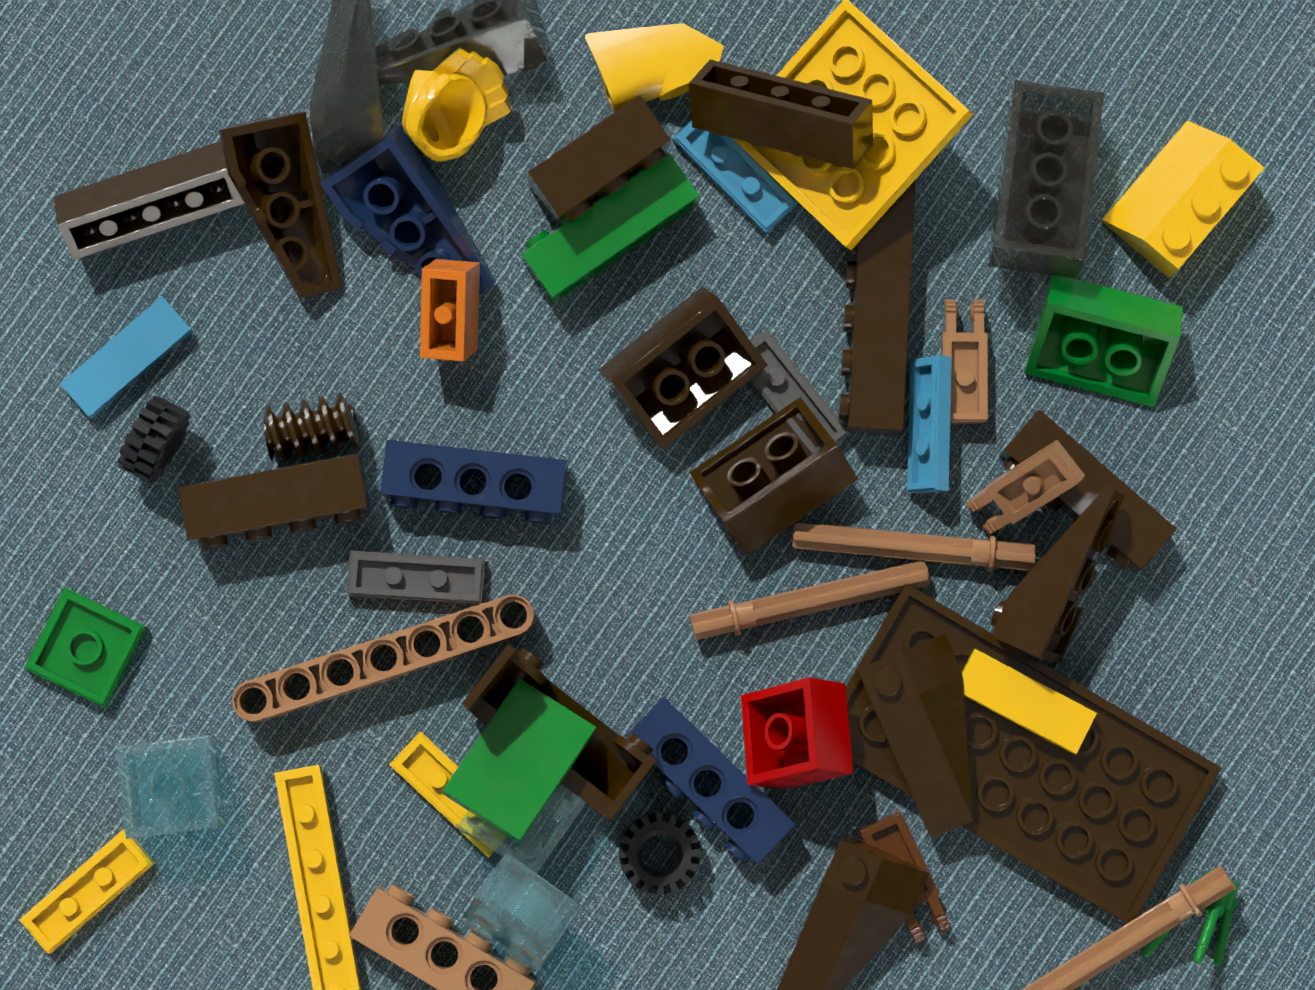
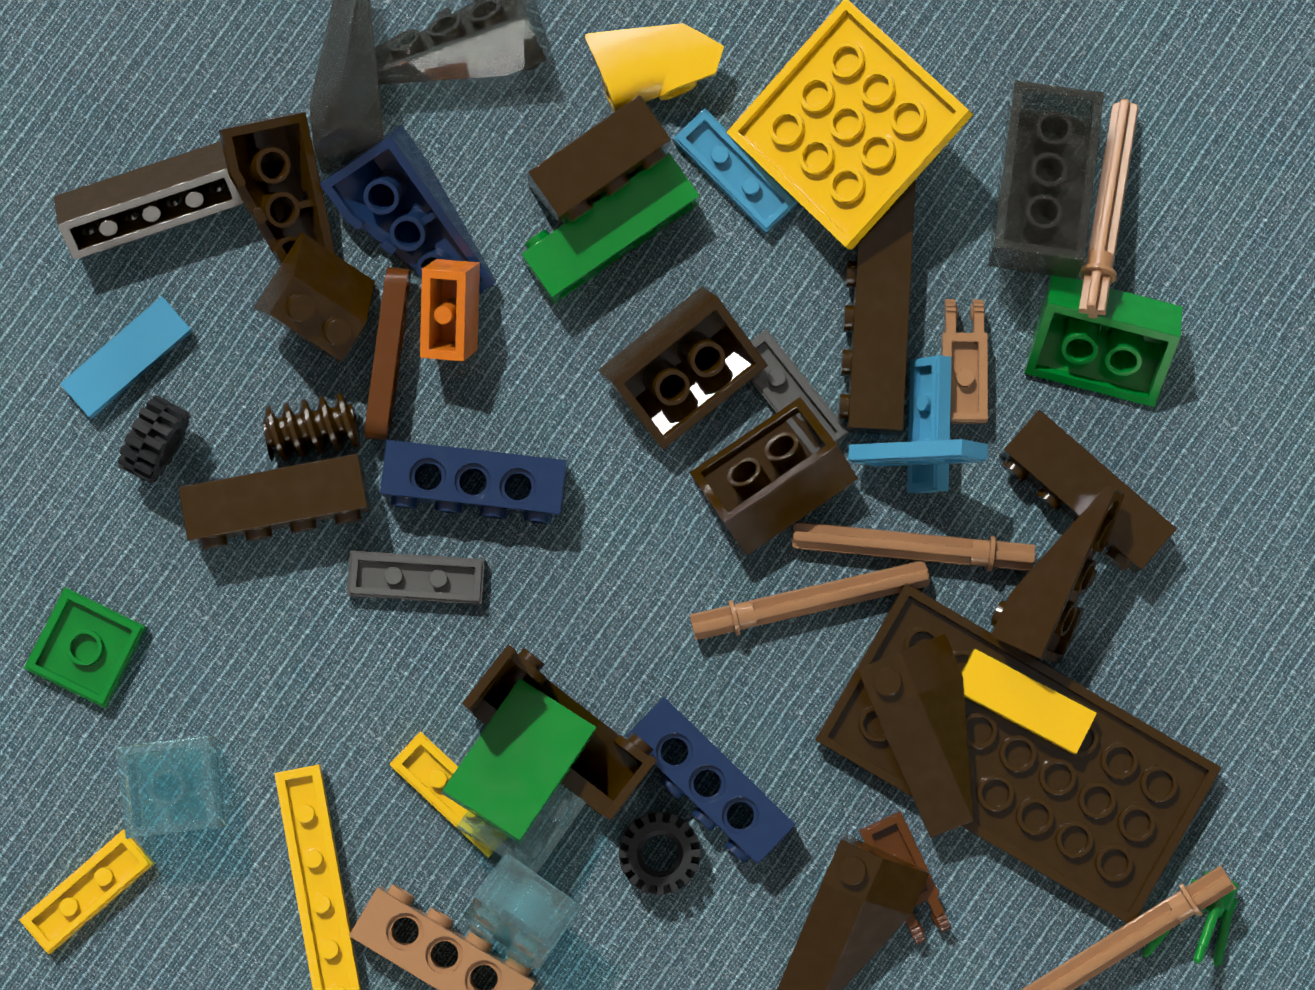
medium nougat beam [232,594,536,722] -> none
yellow hair [402,48,511,162] -> none
dark brown brick [689,59,873,169] -> none
red brick [741,677,853,790] -> none
medium nougat hinge [965,440,1085,534] -> none
yellow slope [1101,121,1264,278] -> none
none -> dark brown slope [254,232,375,362]
none -> reddish brown beam [365,267,411,441]
none -> dark azure tile [848,439,988,467]
none -> axle [1079,99,1139,319]

